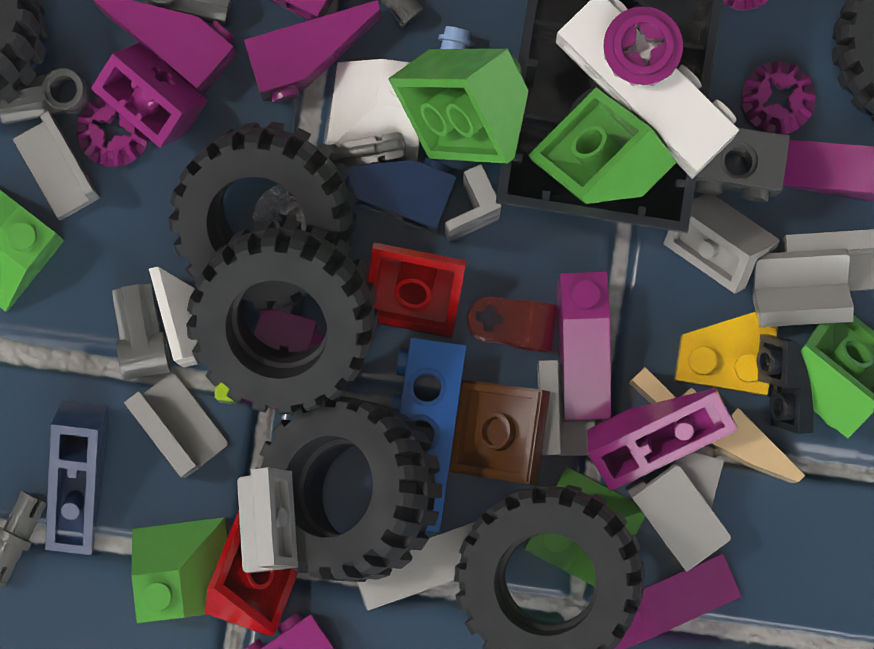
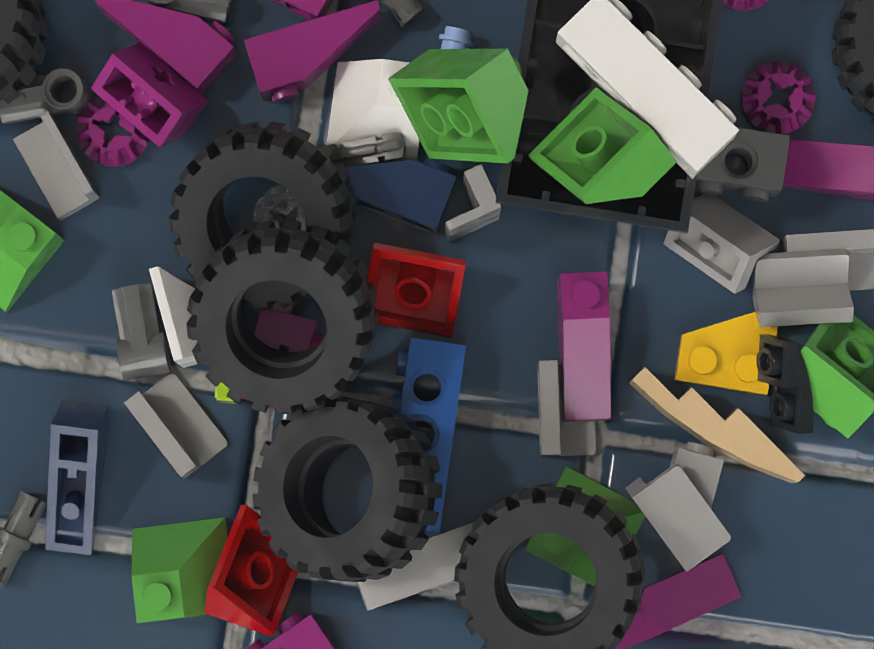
light grey panel [237,467,298,573] -> none
reddish brown tile [449,380,550,485] -> none
clear red piece [466,297,558,353] -> none
magenta slope [587,388,738,491] -> none
magenta gear [603,7,683,86] -> none

